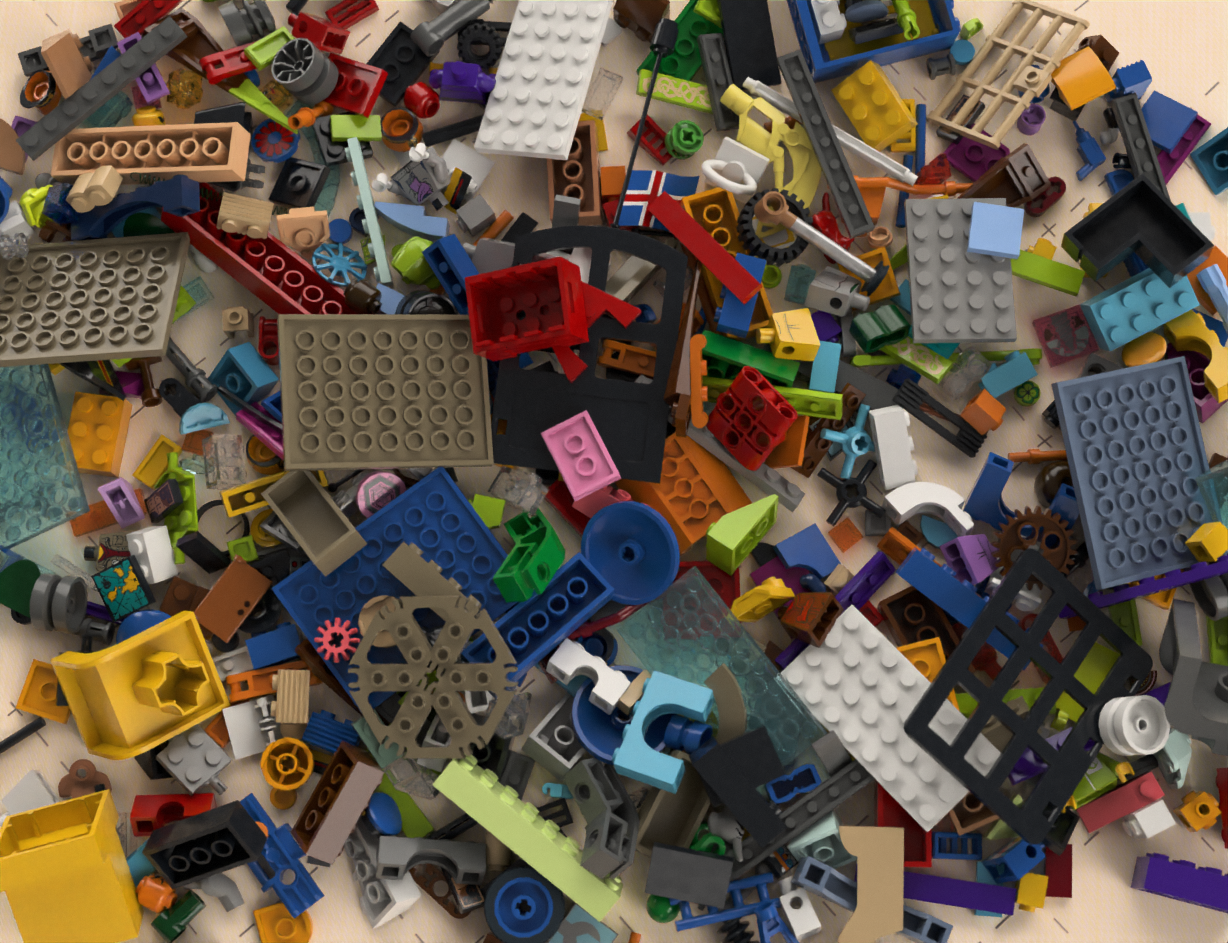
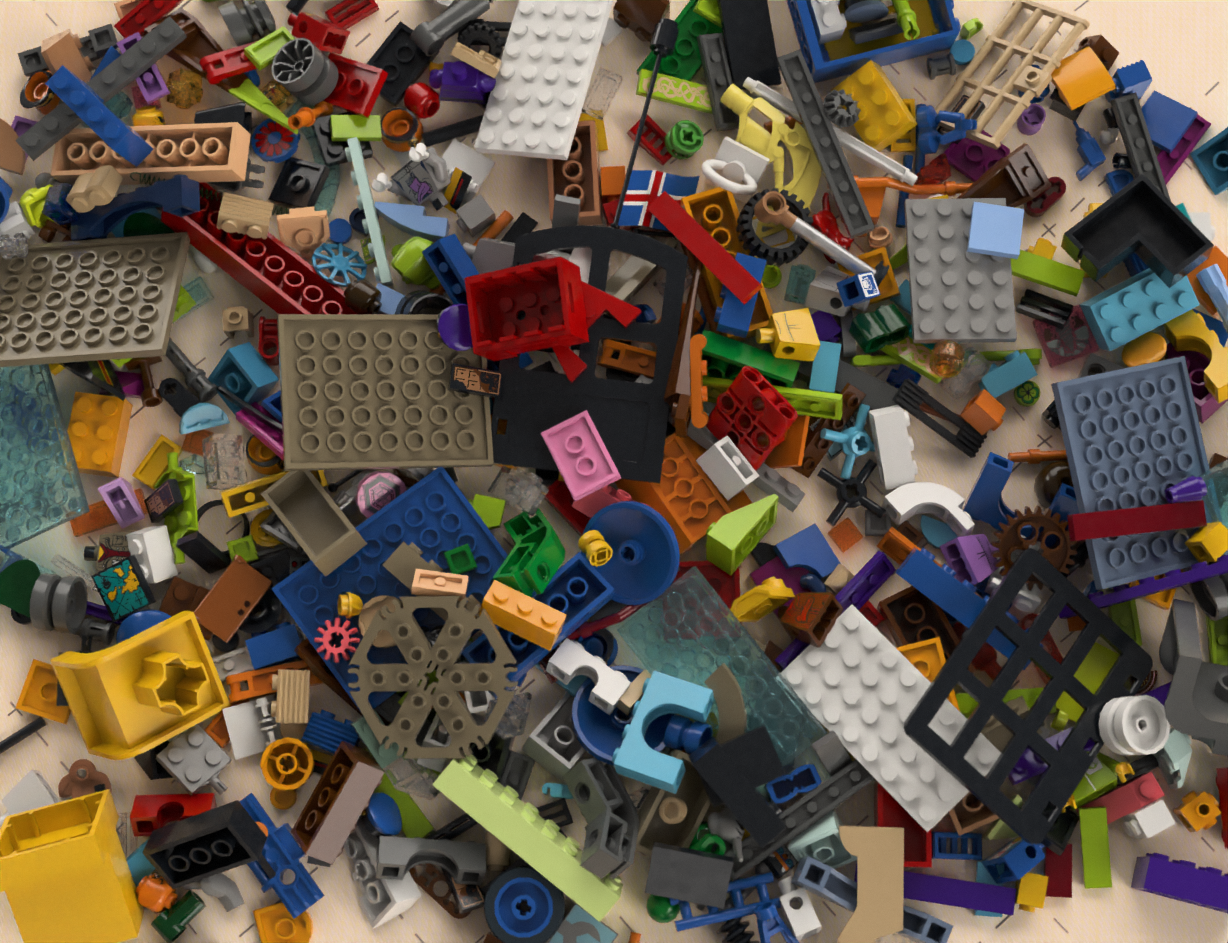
none -> blue arch [45,65,153,167]
none -> yellow plate [337,592,363,619]
none -> light nougat plate [411,569,469,601]
none -> dark purple piece [437,304,473,351]
none -> green tile [444,543,478,575]
none -> tile [448,363,503,399]
none -> tan tile [451,42,502,78]
none -> light orange brick [479,580,567,651]
none -> yellow wheel [578,530,613,566]
none -> tan tile [659,797,687,824]
none -> white brick [696,435,759,501]
none -> dark grey gear [823,89,861,127]
none -> blue brick [836,271,881,307]
none -> blue piece [916,105,977,155]
none -> clear orange head [929,340,965,378]
none -> black tile [1016,289,1074,329]
none -> dark red tile [1067,500,1207,541]
none -> lime tile [1078,806,1112,889]
none -> dark purple cone [1165,476,1207,504]

